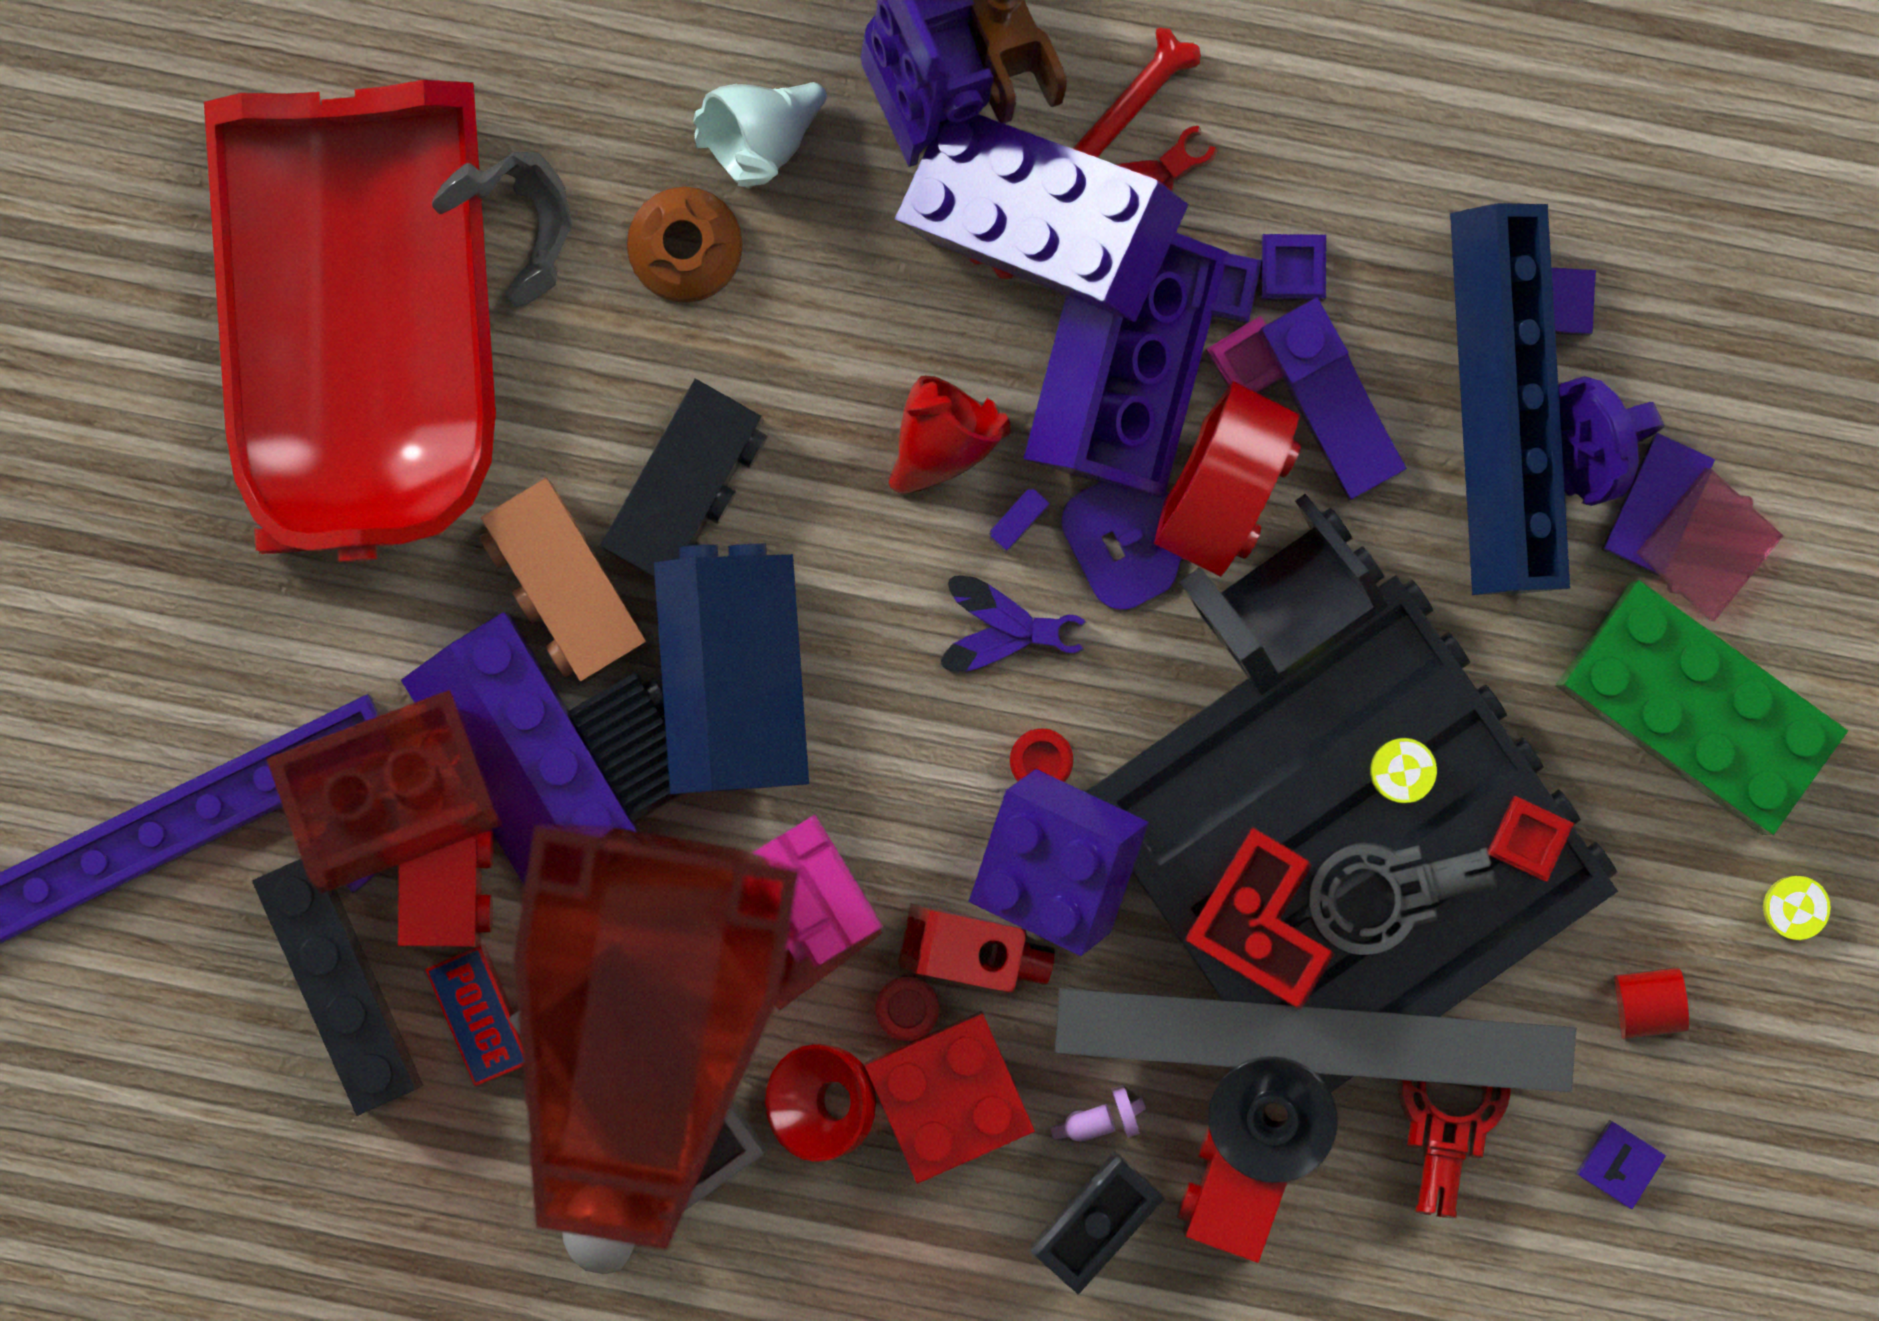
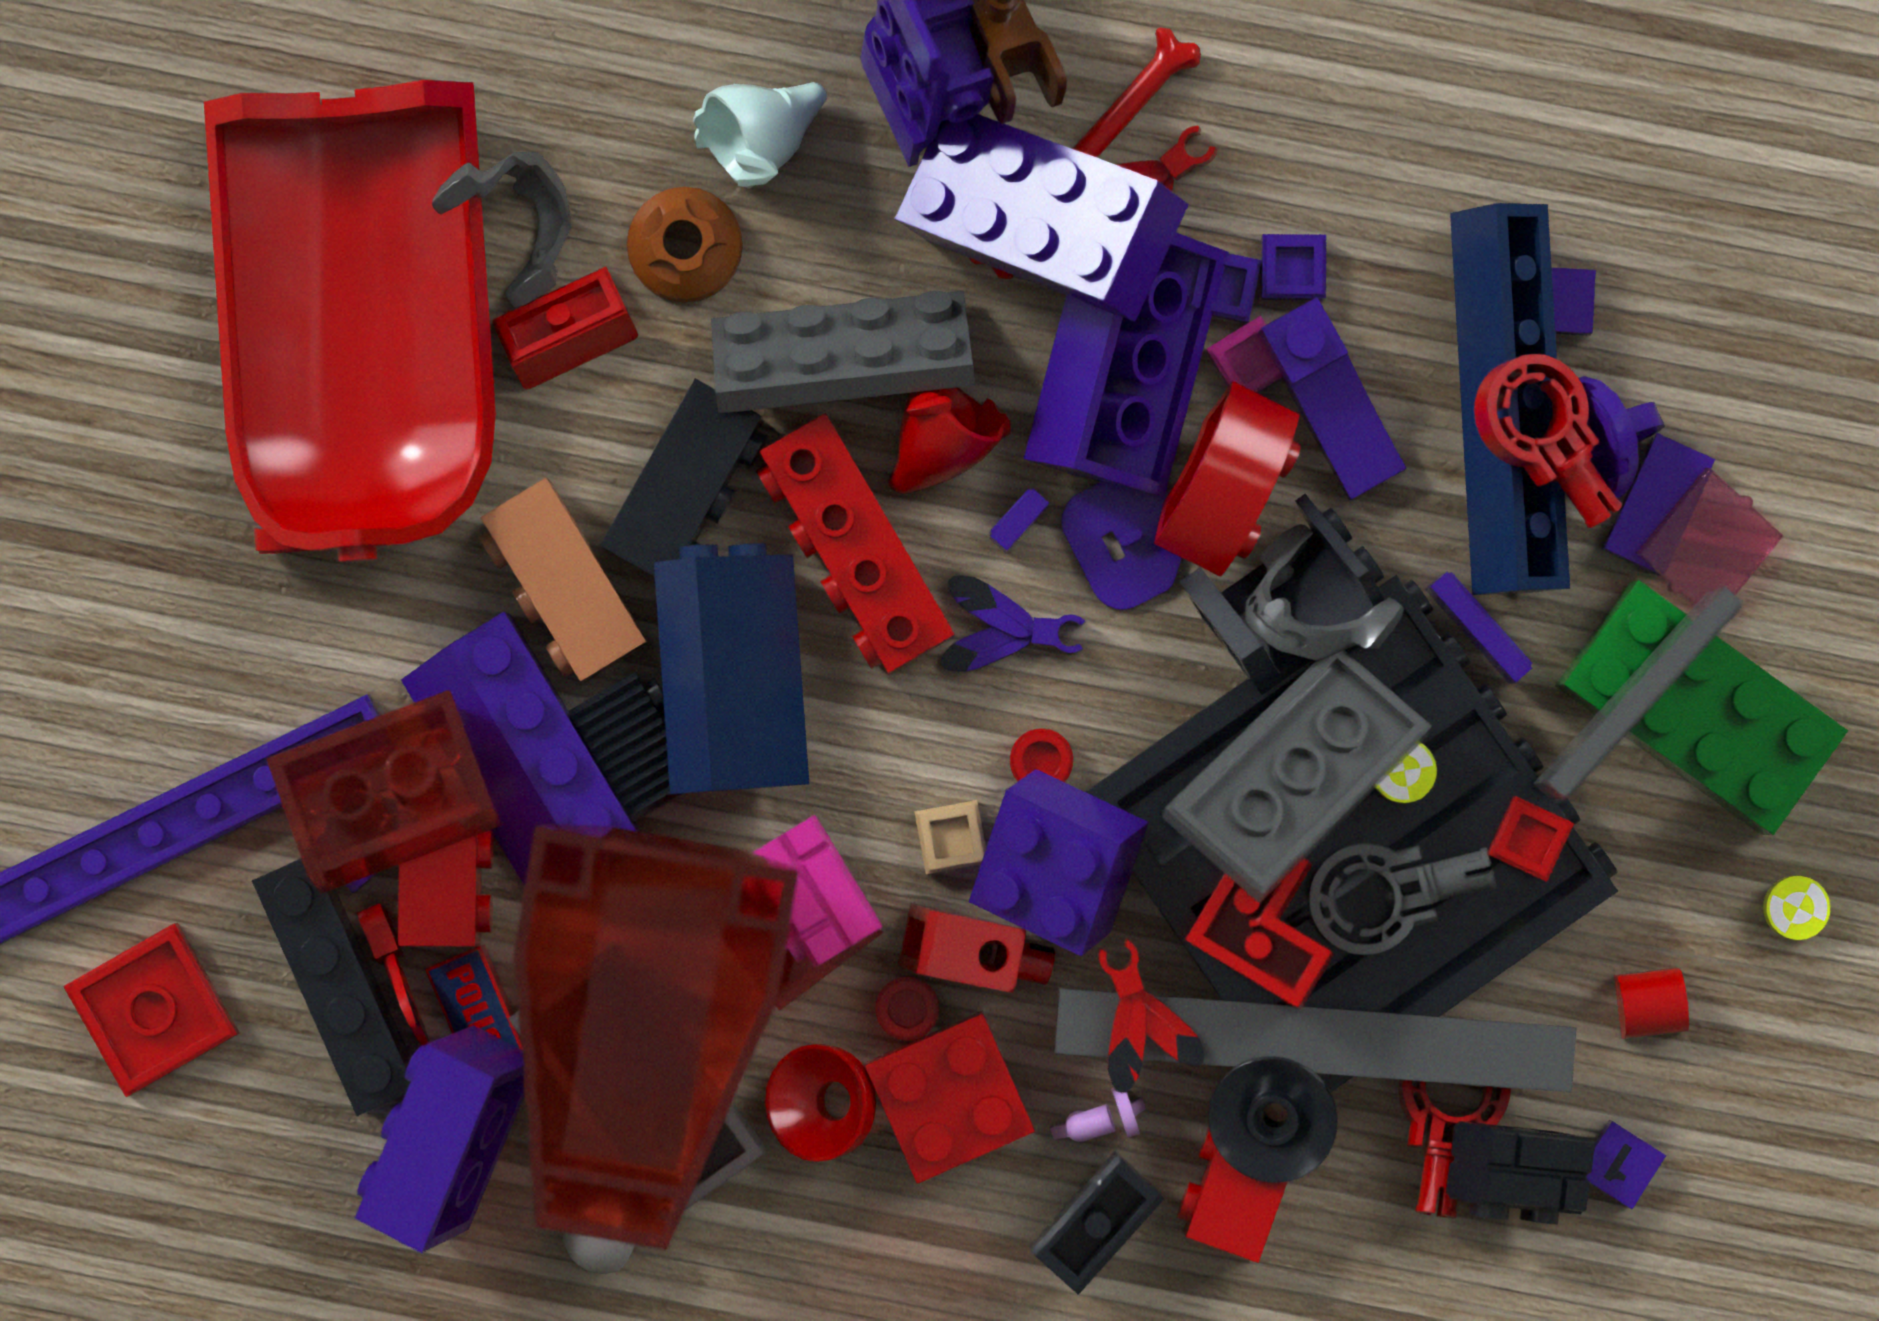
none -> red tile [63,923,240,1097]
none -> dark purple brick [354,1025,539,1253]
none -> red piece [357,903,430,1046]
none -> red slope [492,266,638,389]
none -> dark grey plate [711,291,975,414]
none -> red brick [756,412,955,674]
none -> tan tile [915,800,986,874]
none -> red piece [1098,938,1205,1093]
none -> dark grey tile [1162,650,1432,903]
none -> dark grey helmet [1245,524,1404,660]
none -> dark purple tile [1425,572,1533,684]
none -> black brick [1446,1121,1595,1225]
none -> red pin [1474,354,1623,528]
none -> dark grey tile [1533,586,1742,799]

